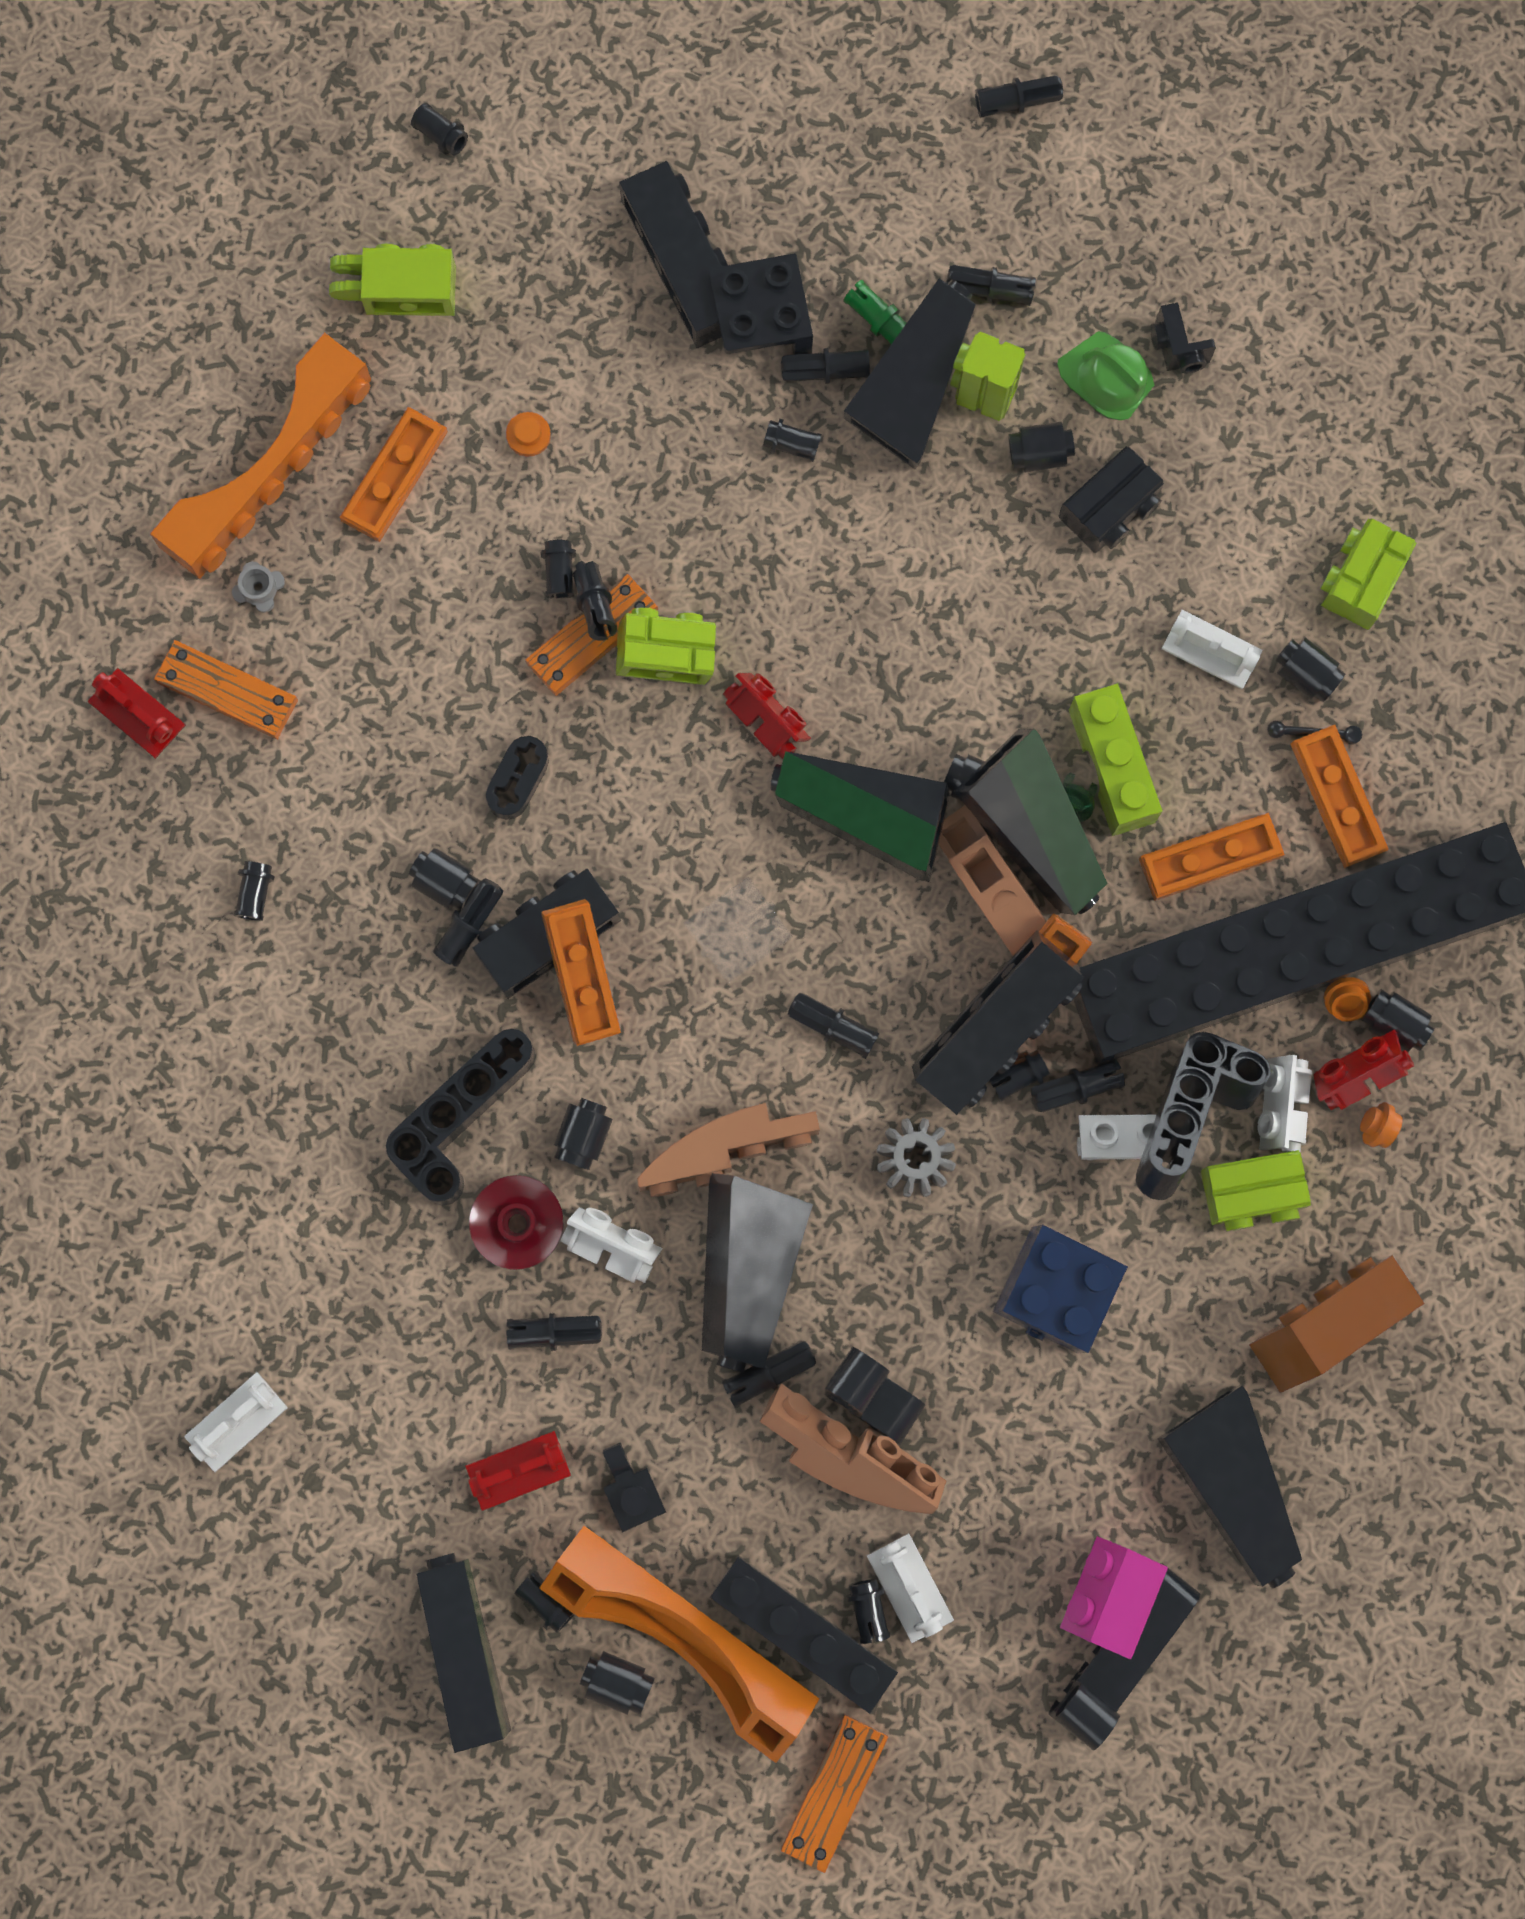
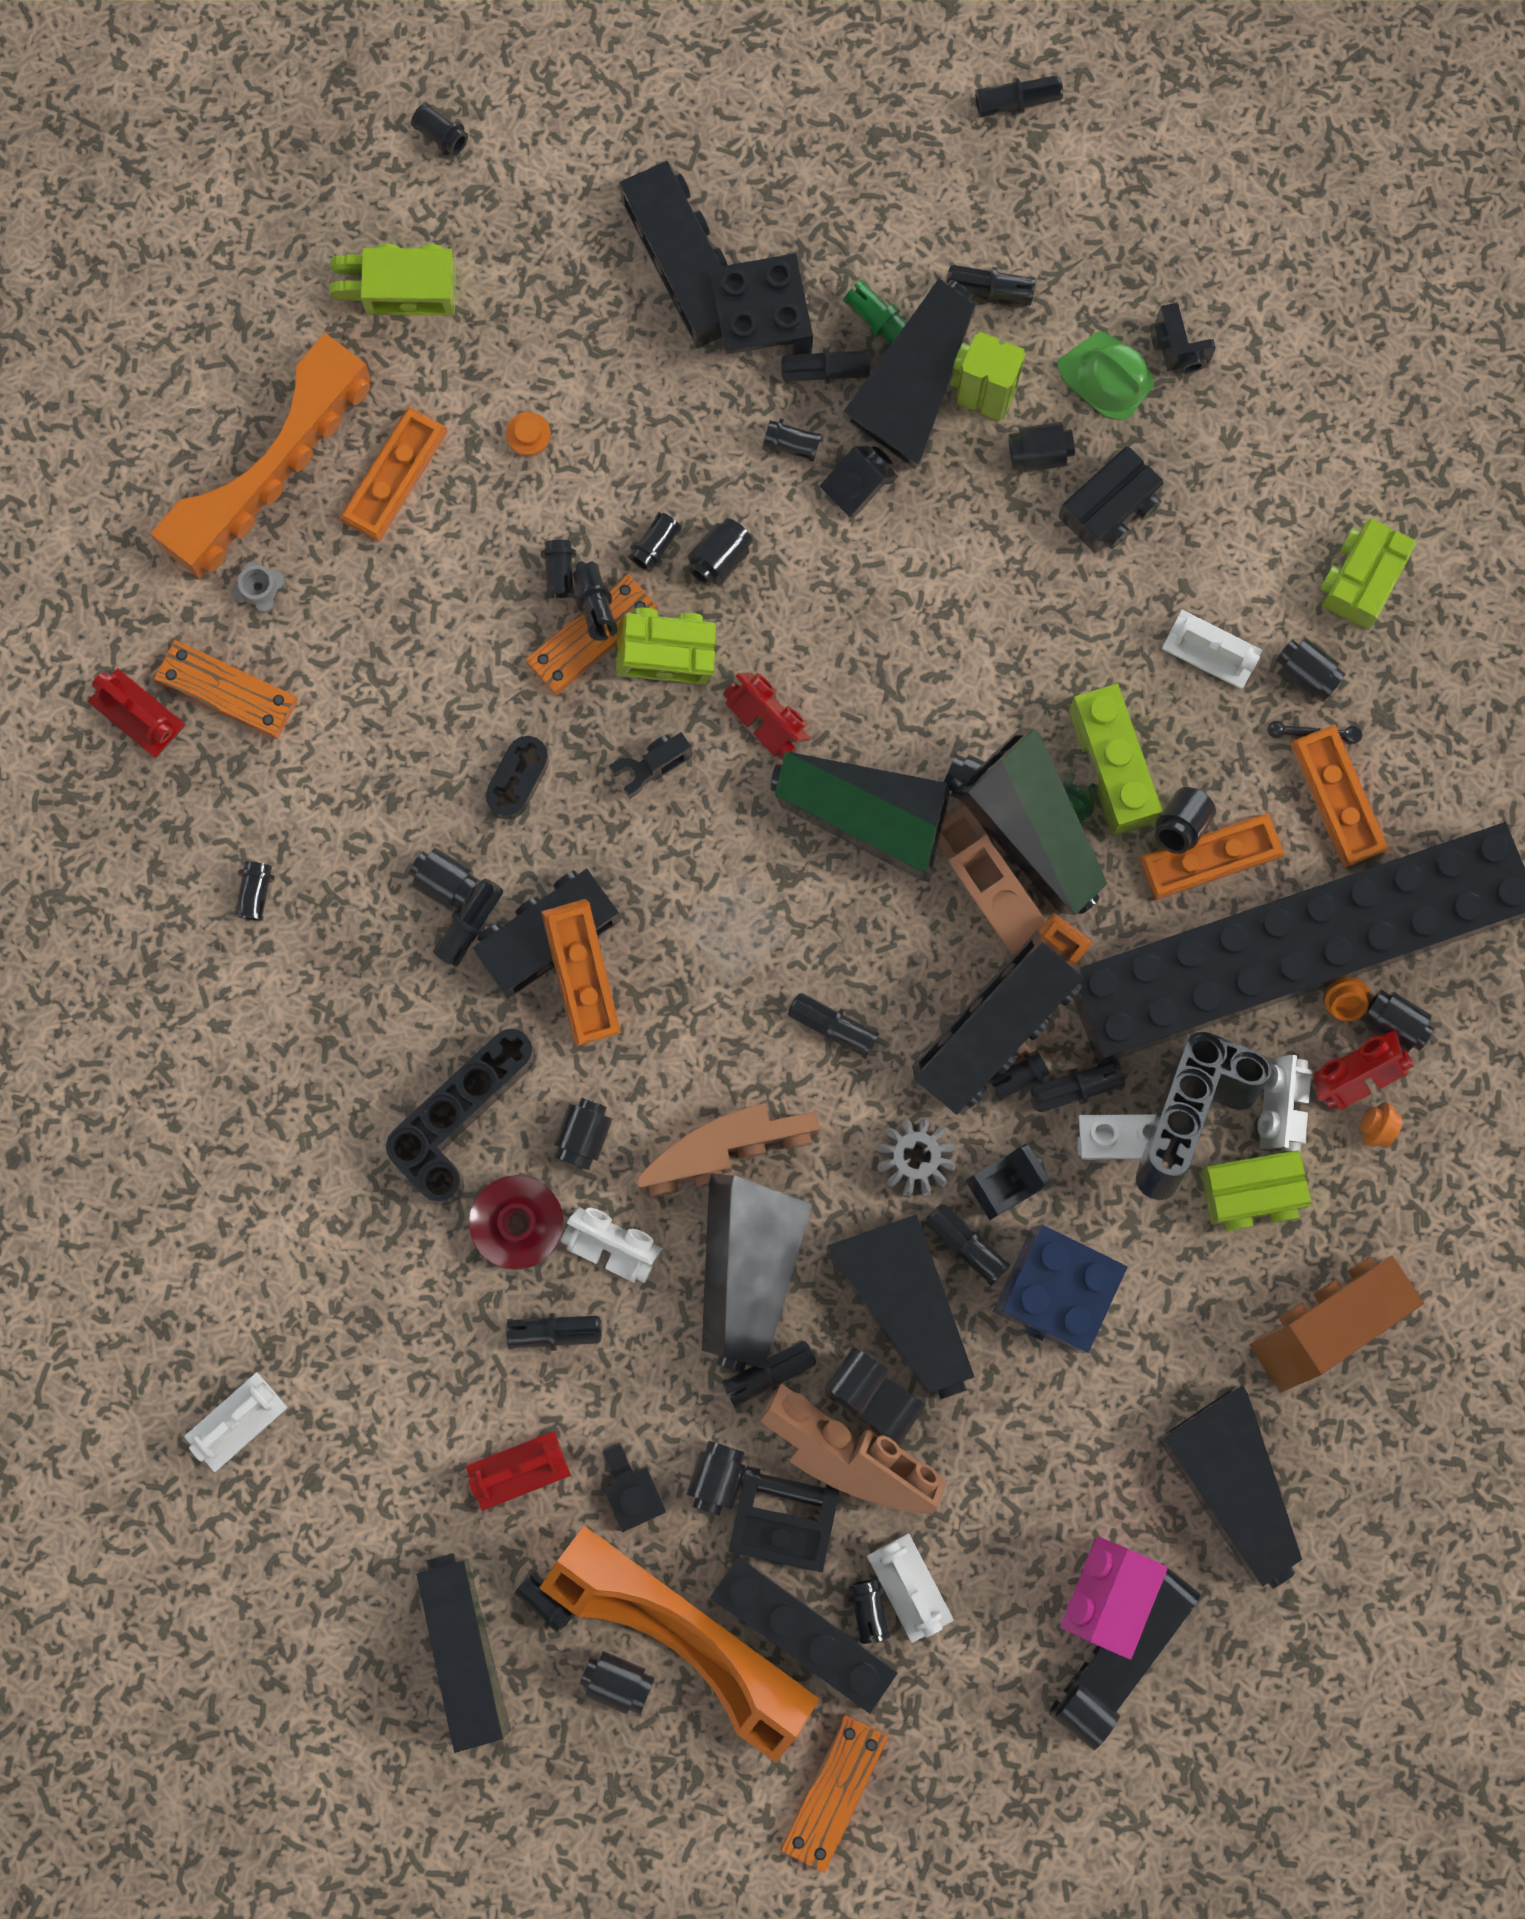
none -> black plate [609,732,692,800]
none -> black pin [629,512,682,572]
none -> black brick [686,1441,746,1516]
none -> black brick [688,518,753,586]
none -> black plate [729,1466,840,1573]
none -> black bracket [820,446,898,517]
none -> black slope [826,1214,975,1400]
none -> black axle [925,1204,1011,1286]
none -> black bracket [965,1144,1051,1221]
none -> black brick [1155,787,1216,854]

